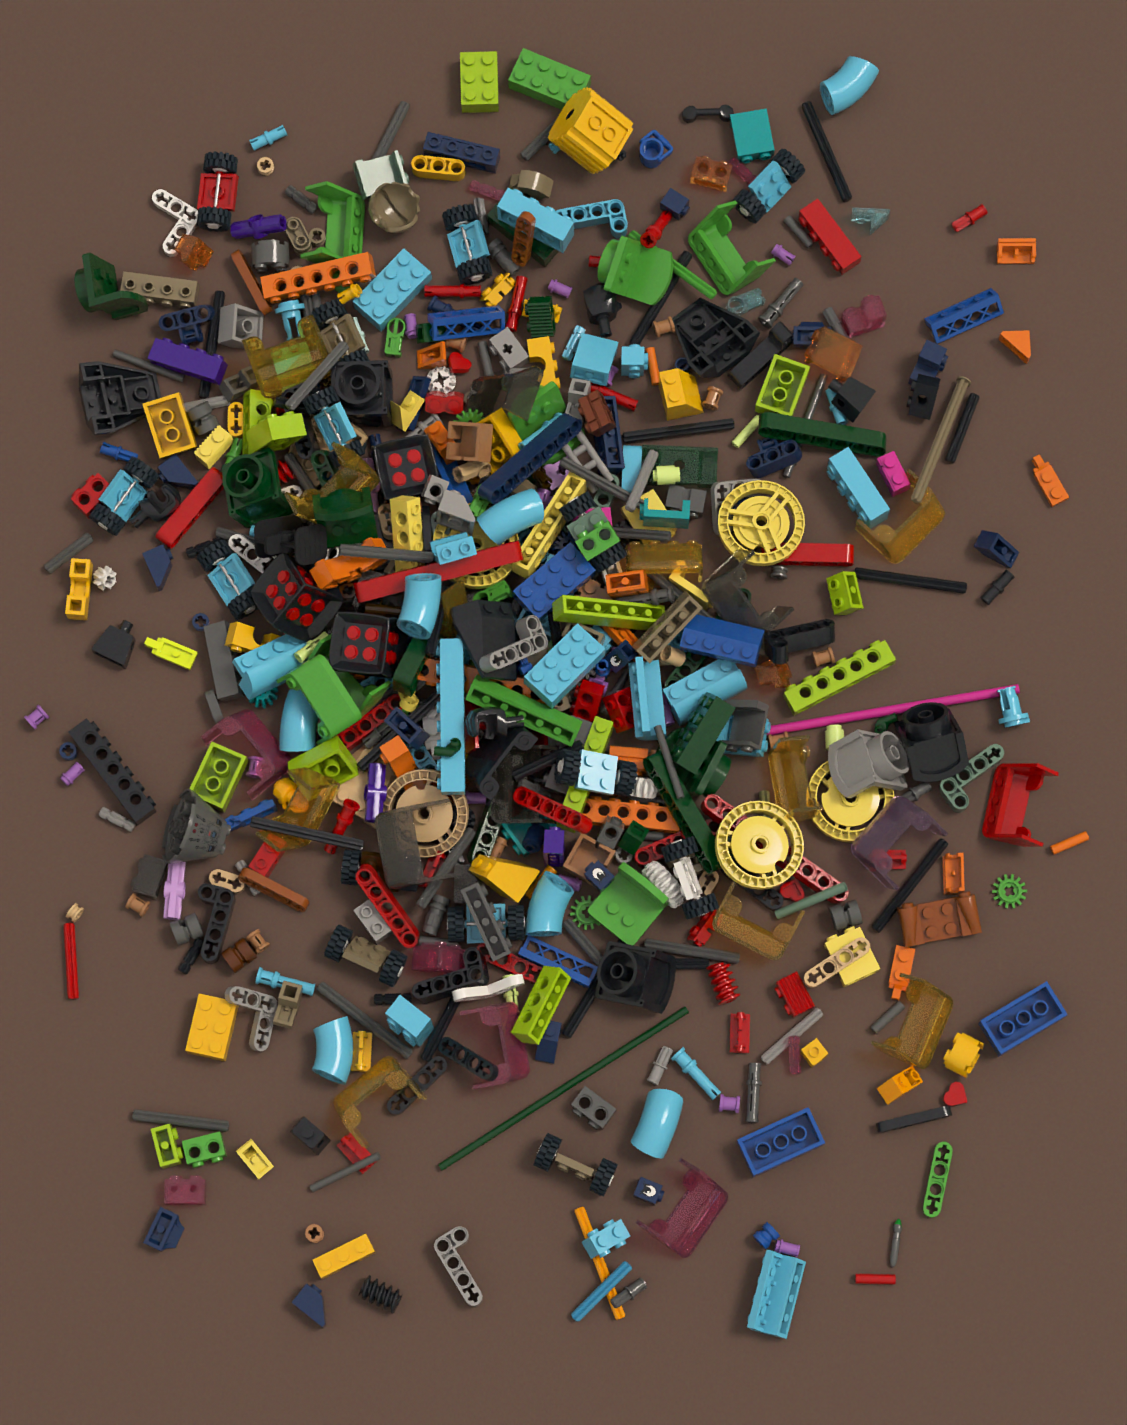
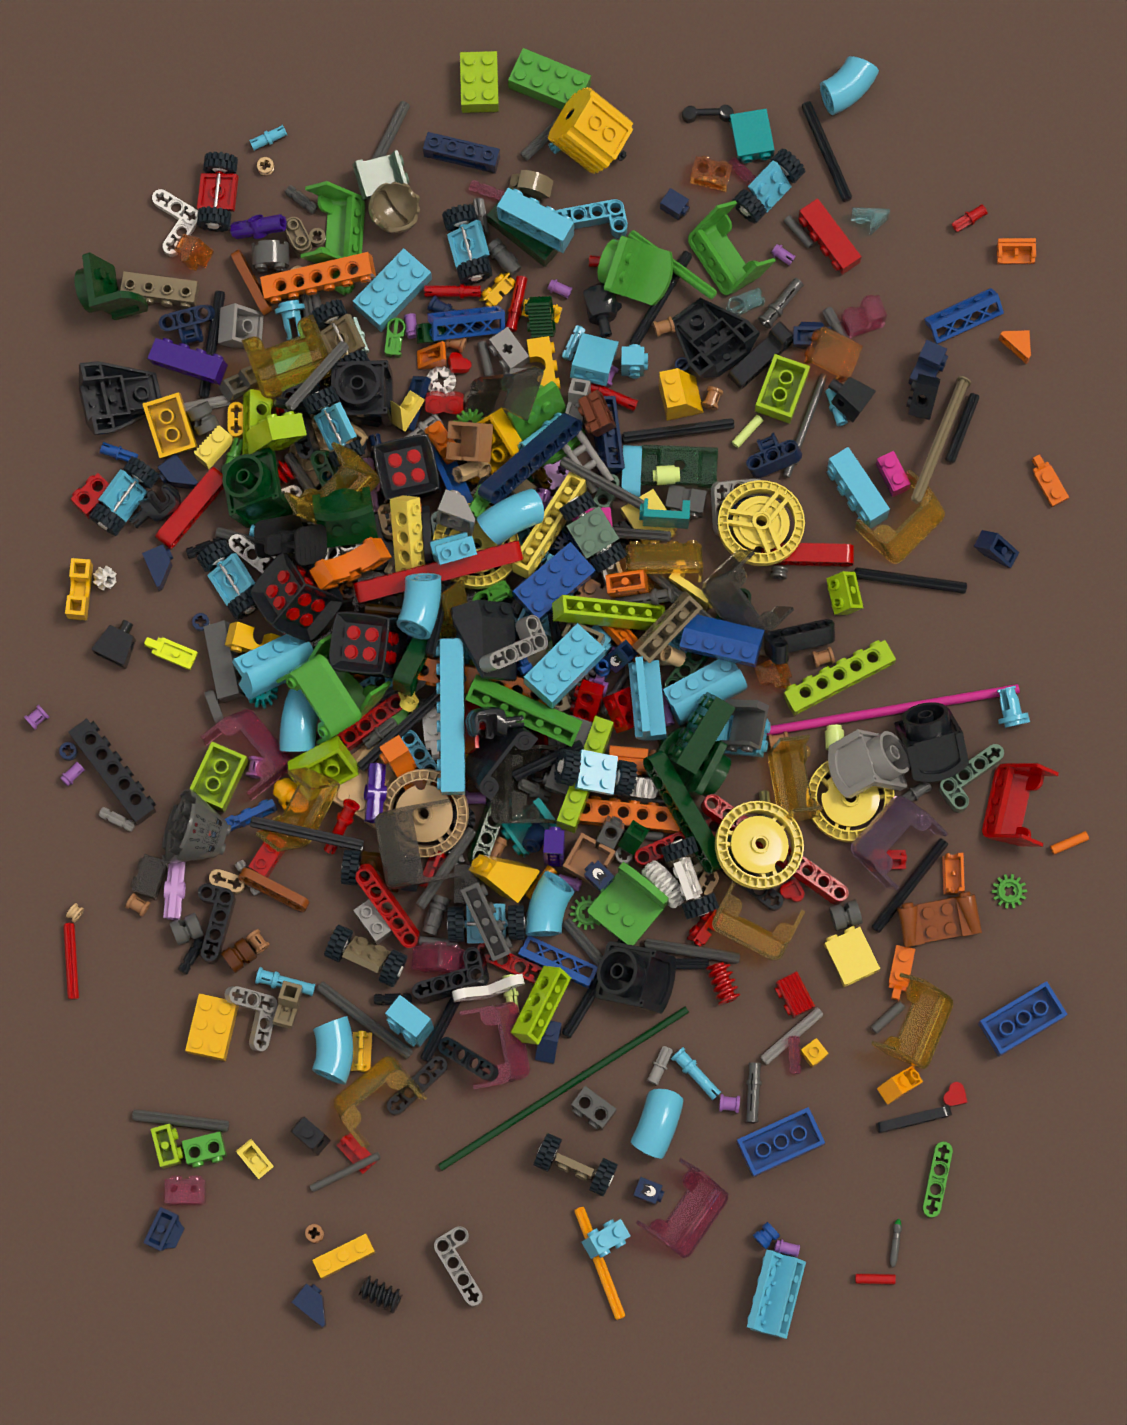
dark grey axle [44,533,93,573] -> none
dark grey bar [113,349,185,382] -> none
yellowish green pin [294,632,328,663] -> none
yellow pin [337,284,362,304] -> none
dark grey axle [339,544,434,563] -> none
dark blue slope [384,706,430,750] -> none
yellow beam [411,155,465,181] -> none
light grey brick [421,475,449,505] -> none
dark green arm [434,738,461,757] -> none
dark orange beam [511,211,536,267] -> none
red beam [513,786,592,834] -> none
dark azure axle [571,1261,632,1322] -> none
bright green brick [575,520,620,561] -> none
dark grey axle [610,1278,647,1308] -> none
light grey axle [625,450,659,512] -> none
blue piece [639,130,673,168] -> none
red pin [640,211,672,248] -> none
orange piece [645,347,659,386] -> none
dark grey bar [654,725,685,799] -> none
red hinge [730,1012,750,1053] -> none
dark green beam [758,412,886,457] -> none
sand green piece [775,882,848,919] -> none
tan beam [804,937,870,988] -> none
dark green arm [874,713,898,734] -> none
yellow brick [943,1033,984,1078] -> none
black pin [980,570,1015,605] -> none

